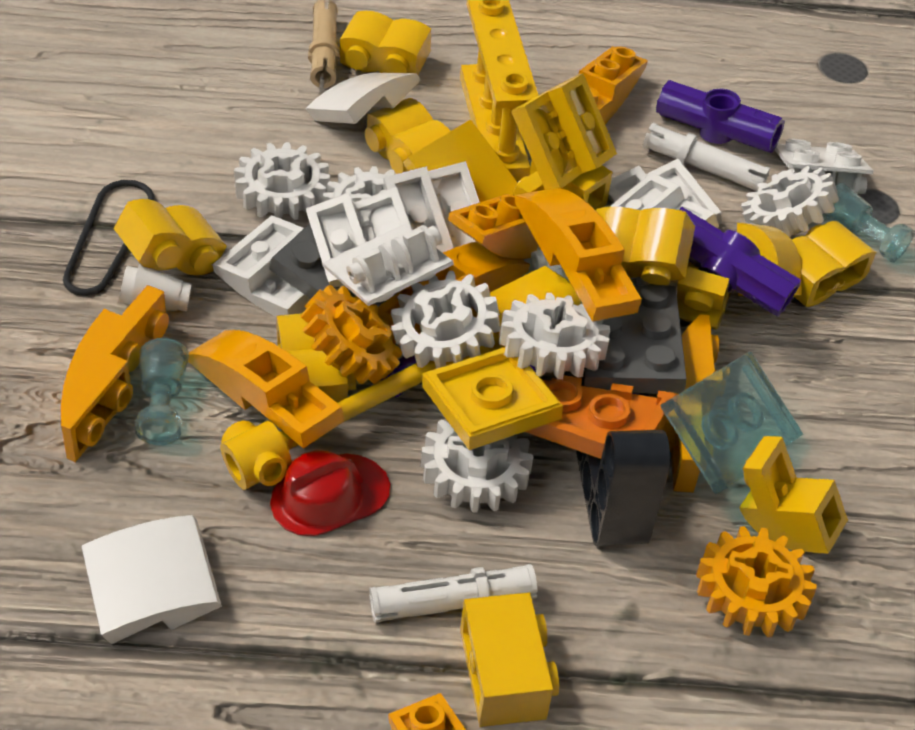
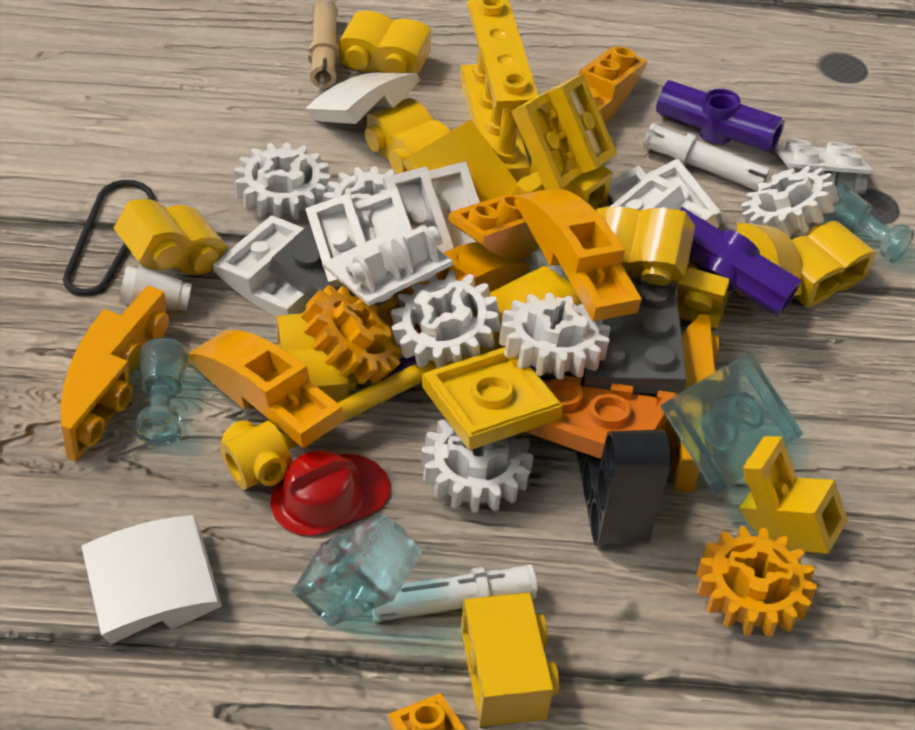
none -> clear light blue brick [291,513,422,627]

